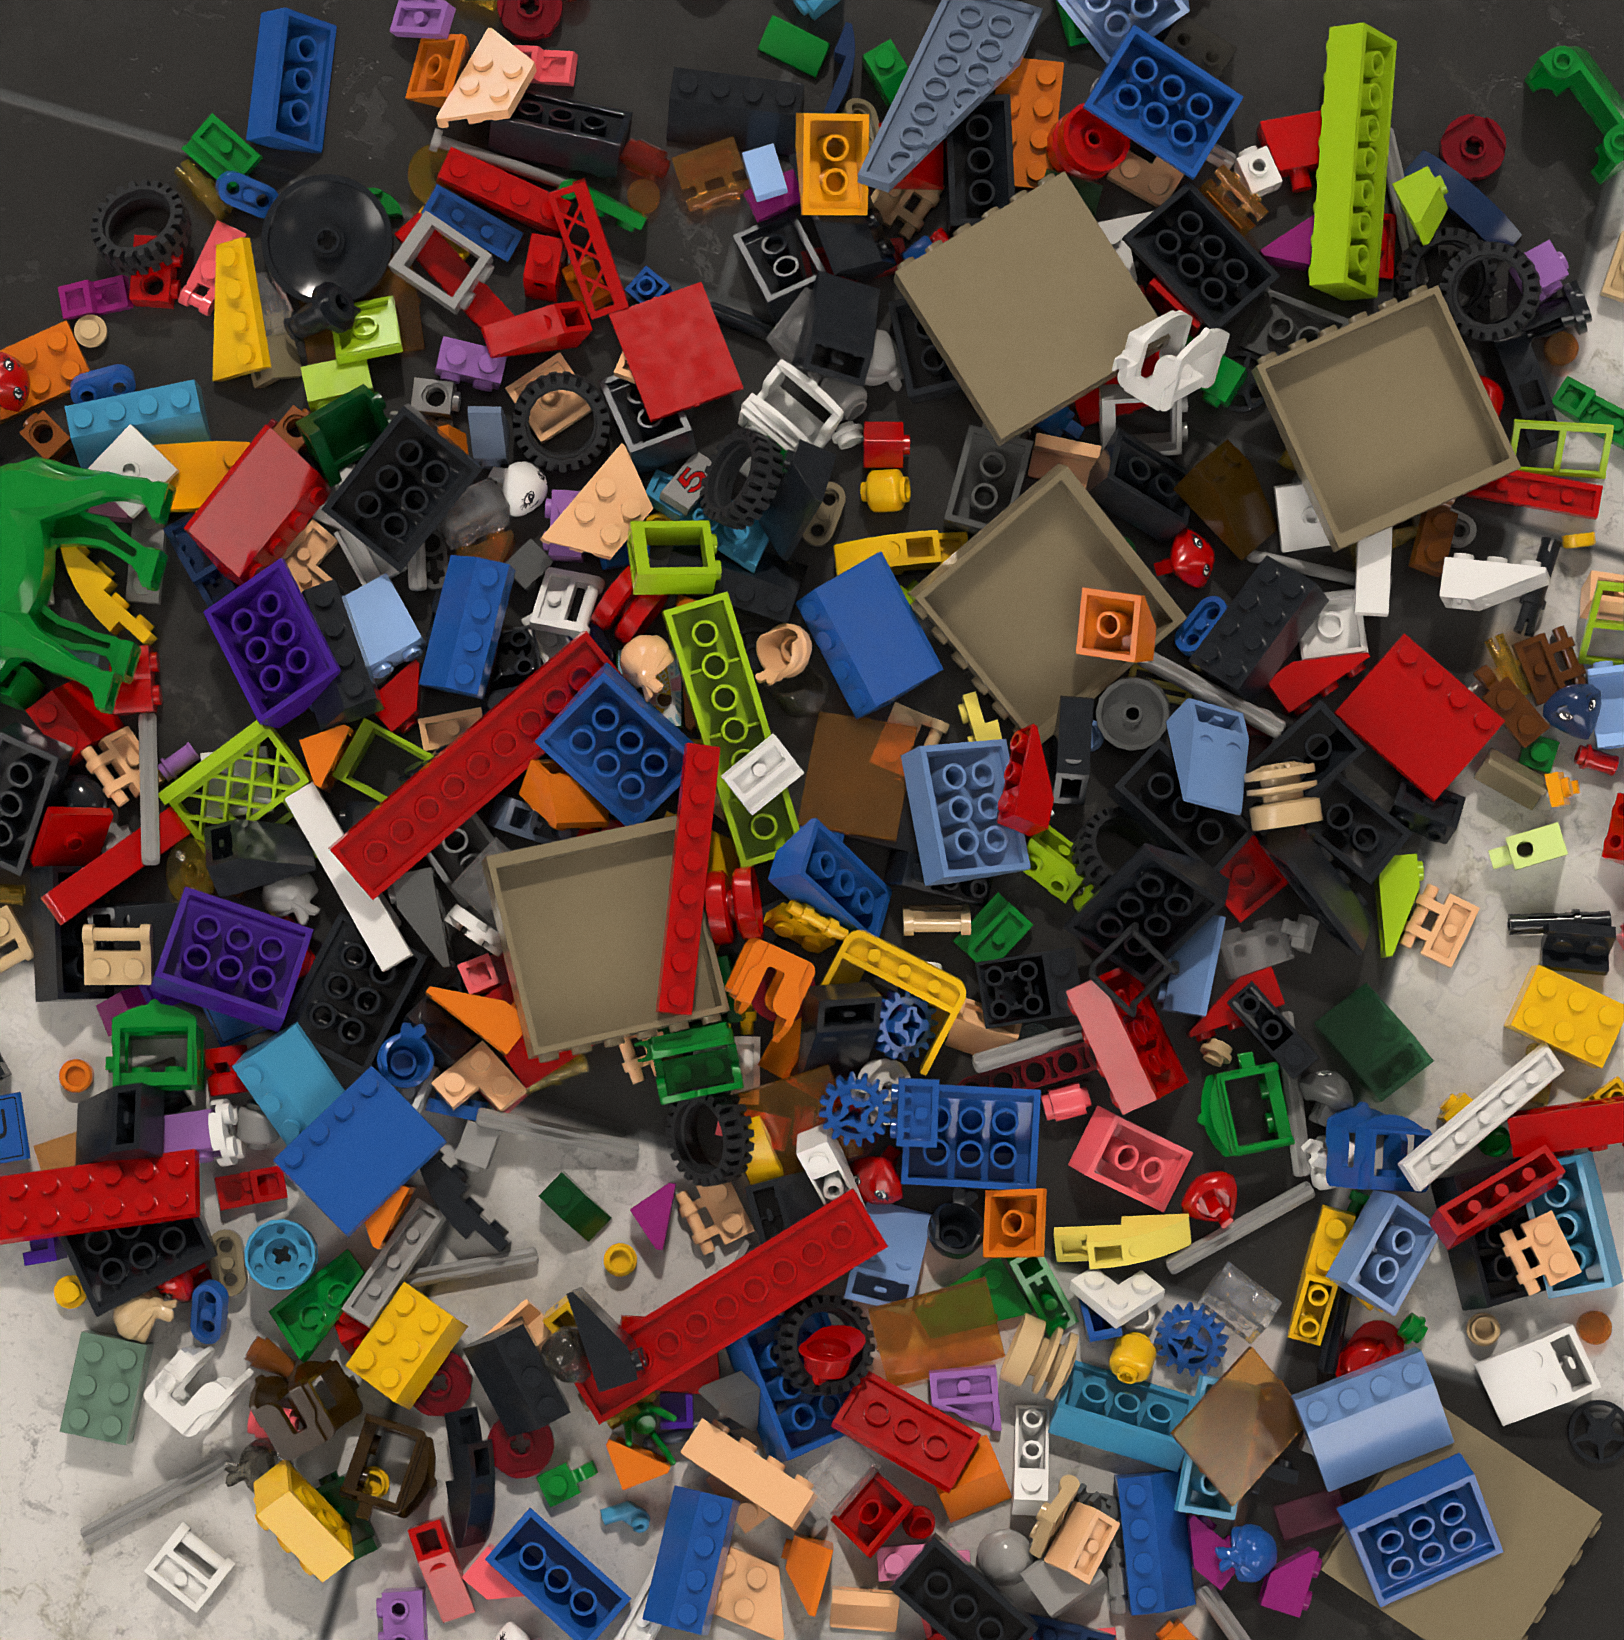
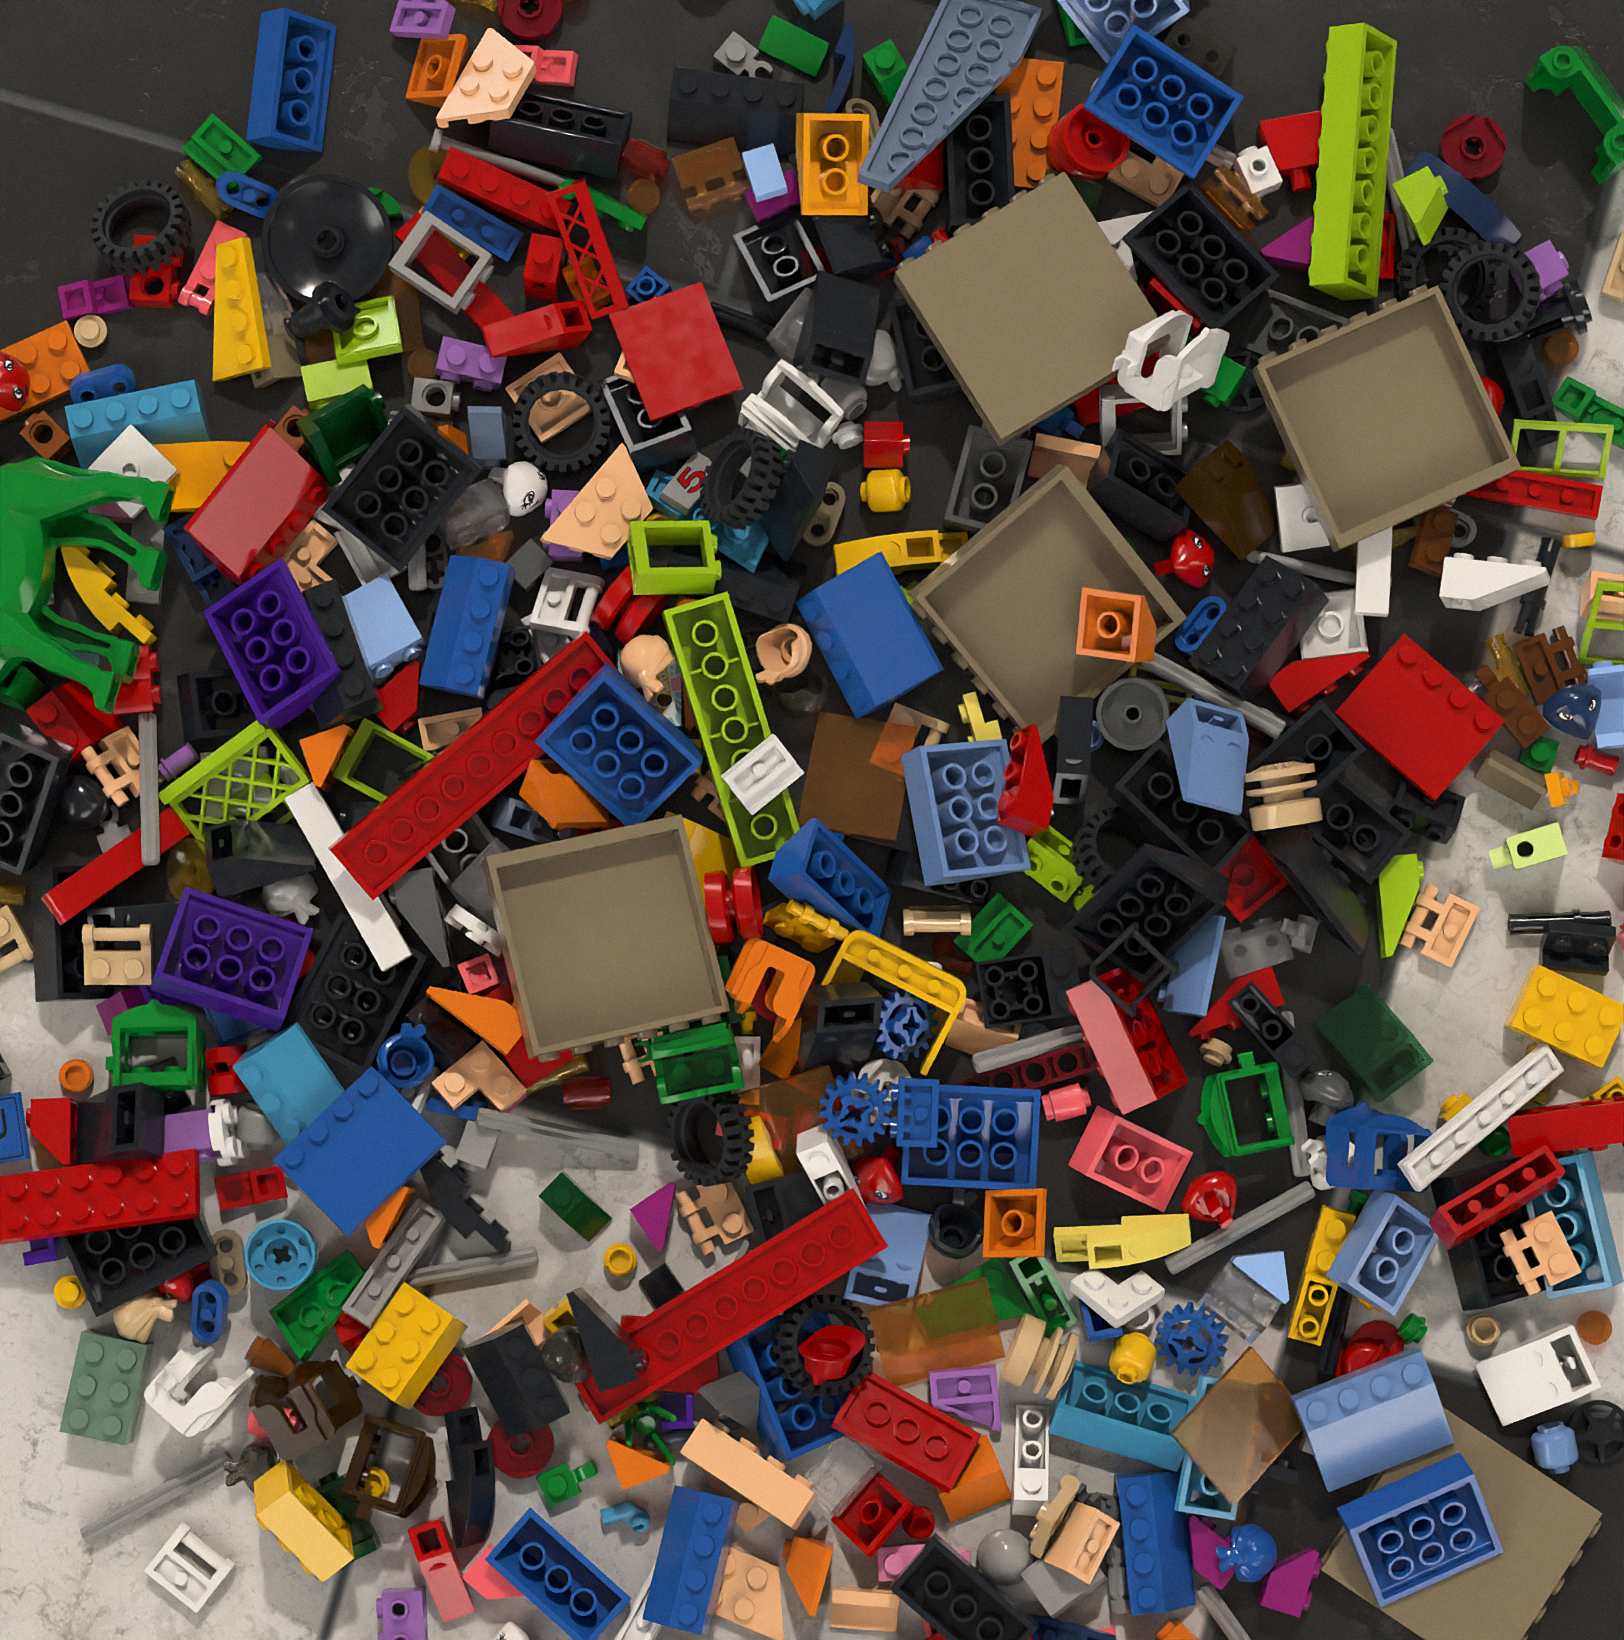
red plate [30,807,114,866] -> none
red plate [656,743,721,1016] -> none
clear pink tile [1273,1488,1344,1540] -> none
none -> red slope [26,1098,79,1167]
none -> black slope [177,668,291,742]
none -> clear orange tile [407,348,438,380]
none -> clear red brick [563,1075,611,1110]
none -> black slope [639,1262,685,1308]
none -> light grey plate [713,31,773,77]
none -> clear red arm [932,933,974,976]
none -> light blue slope [1229,1250,1289,1304]
none -> medium blue head [1531,1421,1579,1474]

